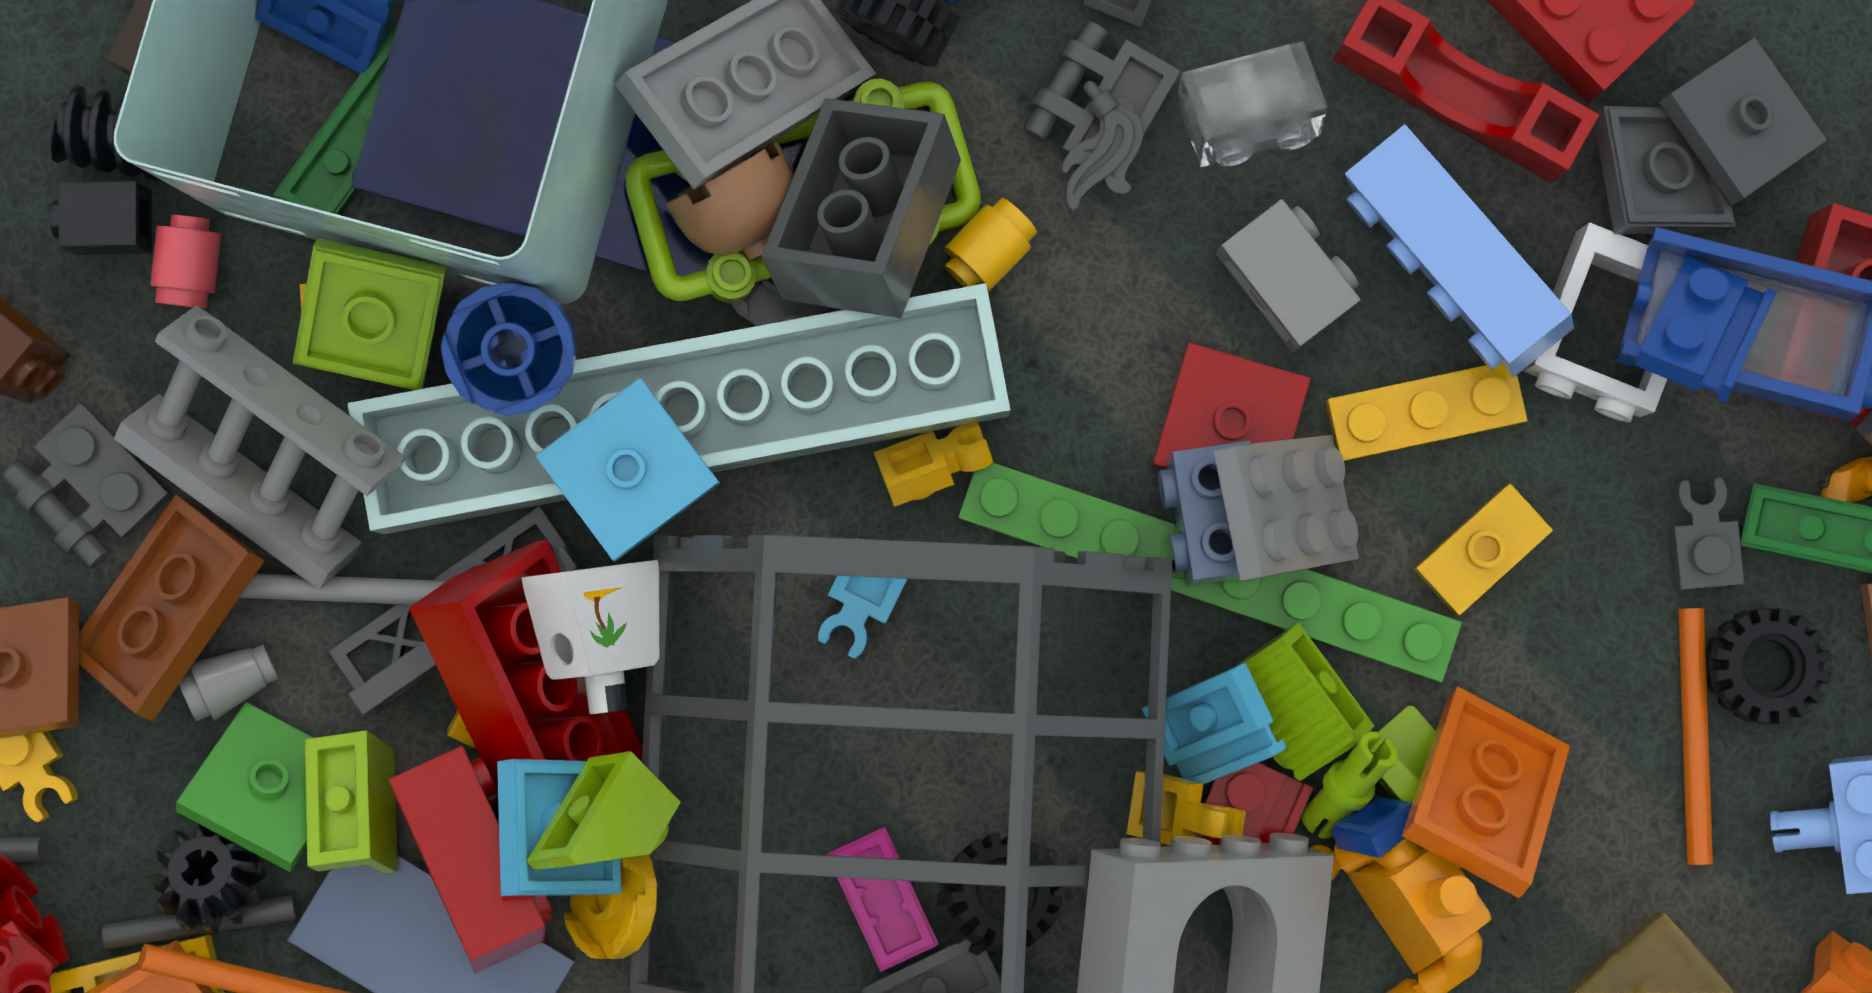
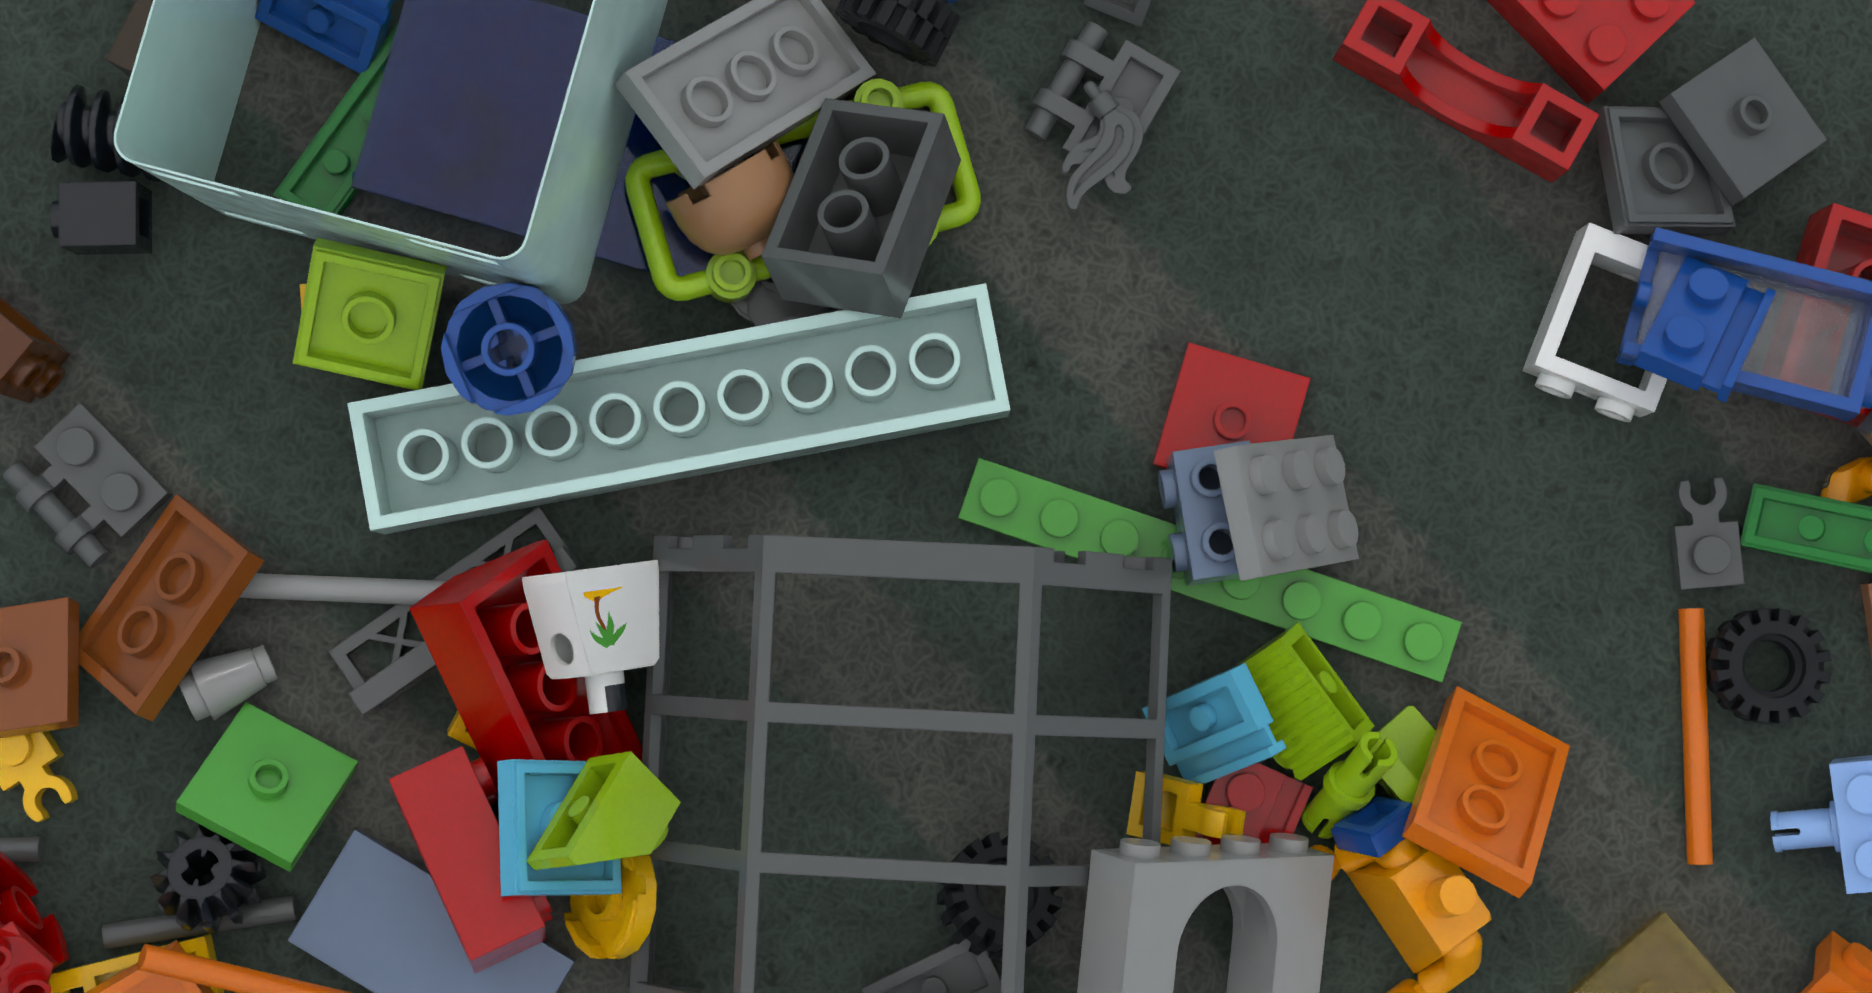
light grey fence [114,305,406,590] -> none
coral brick [150,215,222,309] -> none
lime panel [305,730,398,874] -> none
medium azure plate [535,377,720,562] -> none
medium azure plate [818,538,908,659] -> none
dark pink plate [827,826,939,972] -> none
yellow plate [874,422,994,507] -> none
yellow brick [944,197,1037,292] -> none
clear brick [1177,41,1327,167] -> none
light grey brick [1216,199,1361,353] -> none
yellow plate [1325,364,1528,461] -> none
light blue brick [1345,124,1574,377] -> none
yellow plate [1413,483,1553,616] -> none

